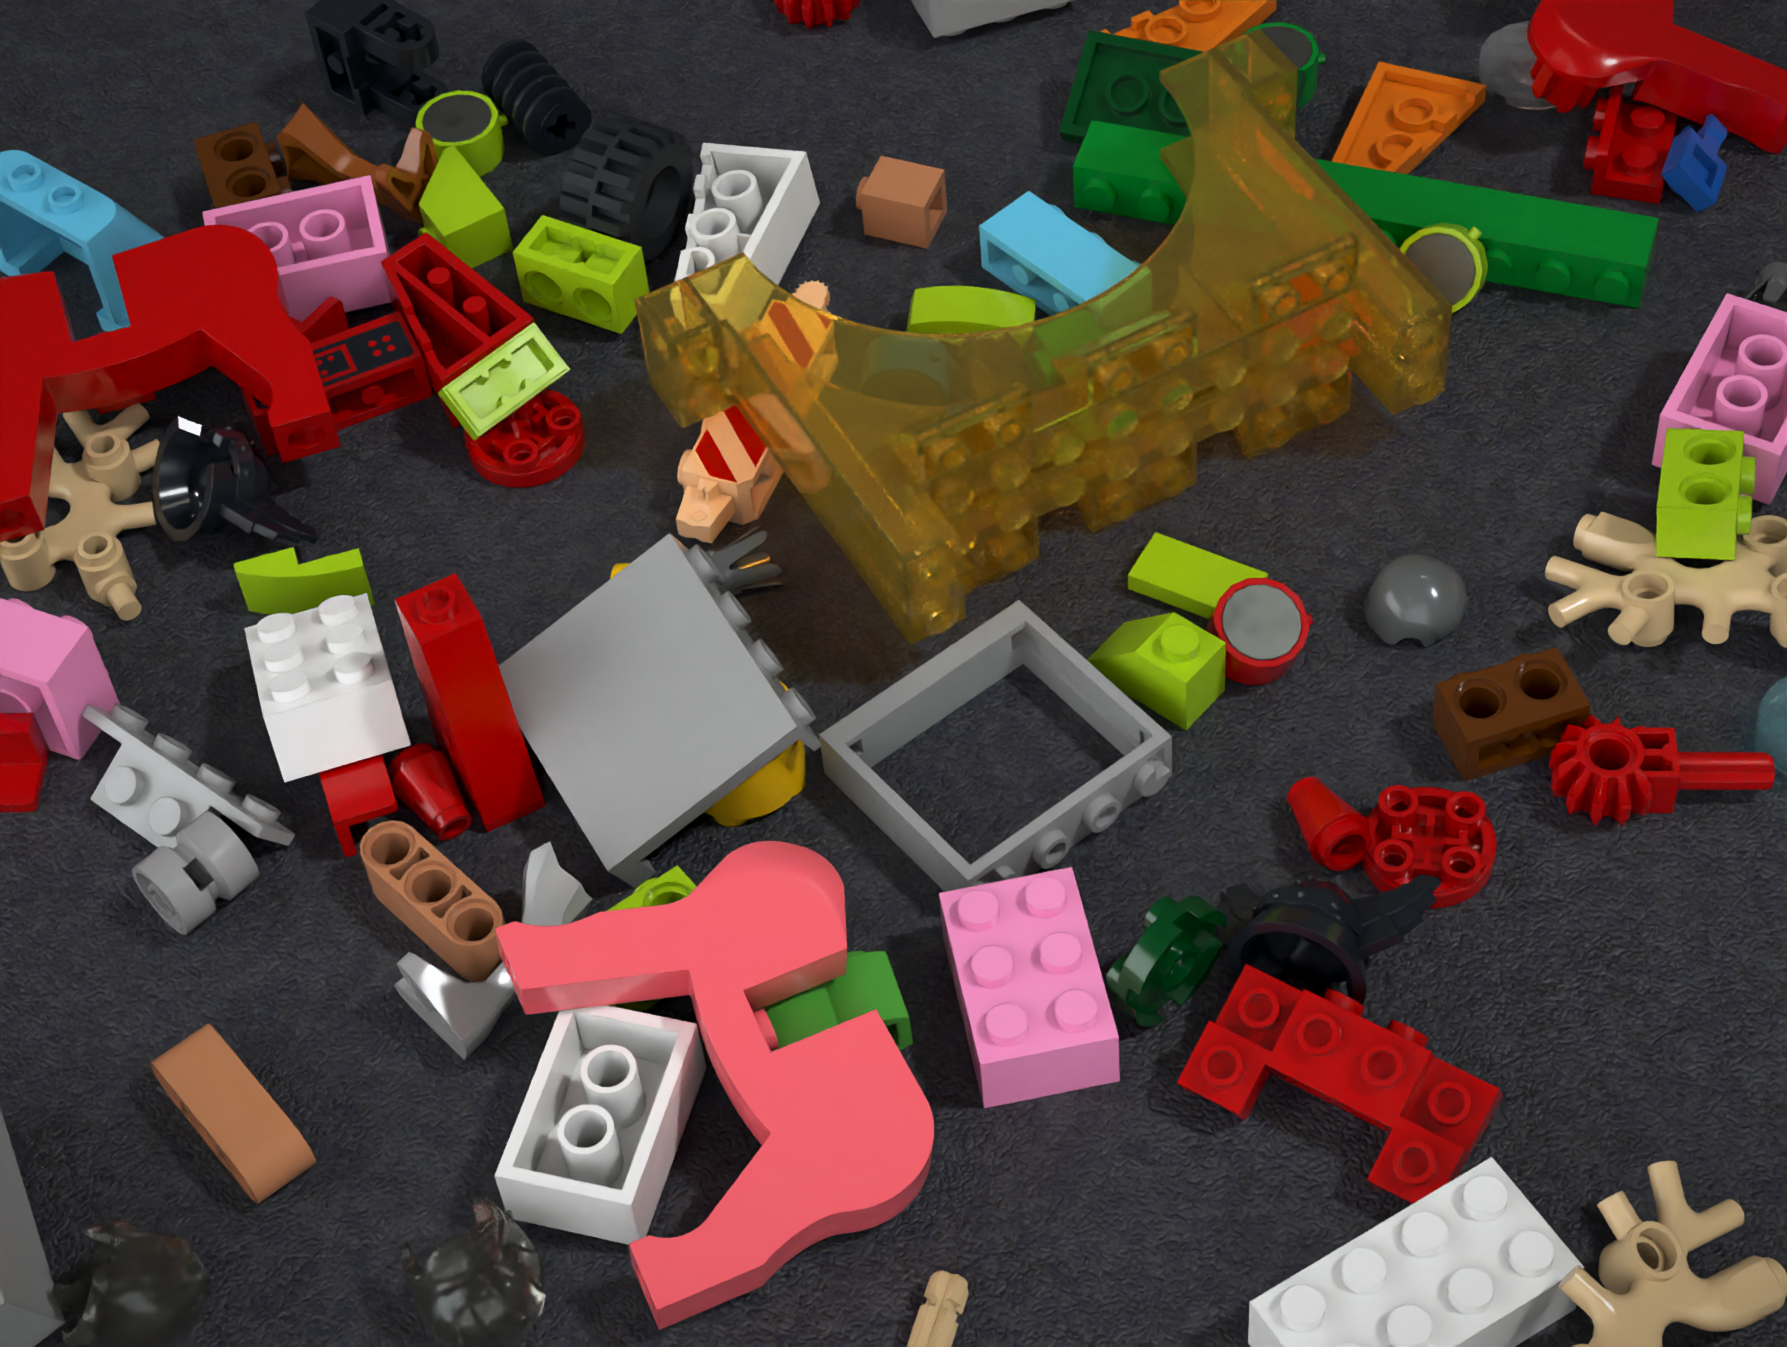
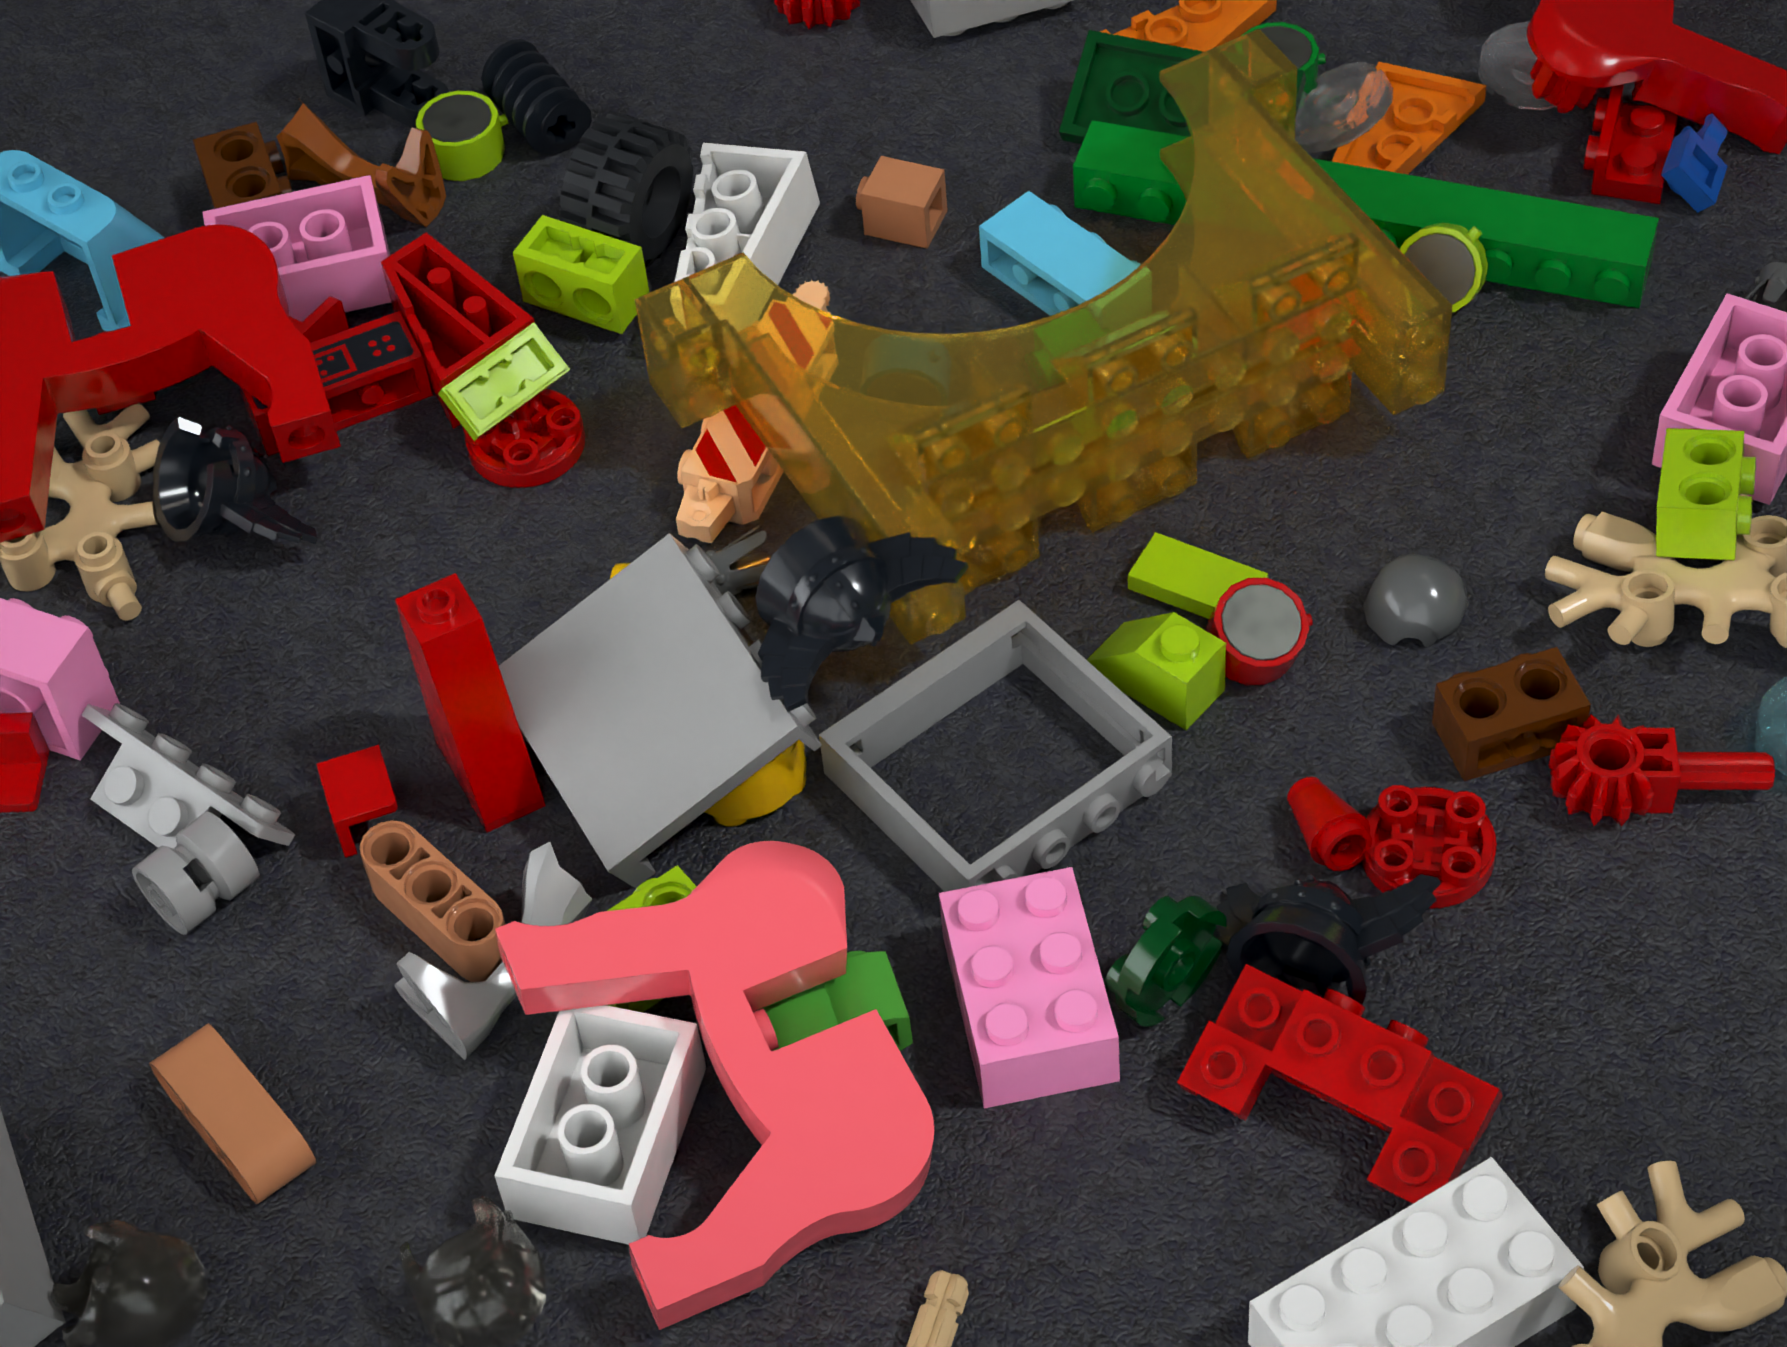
lime slope [233,547,375,615] -> none
white brick [244,593,411,783] -> none
red cone [388,743,473,841] -> none
lime slope [418,145,513,268] -> none
lime slope [906,286,1036,352] -> none
none -> black helmet [755,515,969,712]
none -> clear tile [1290,62,1393,153]

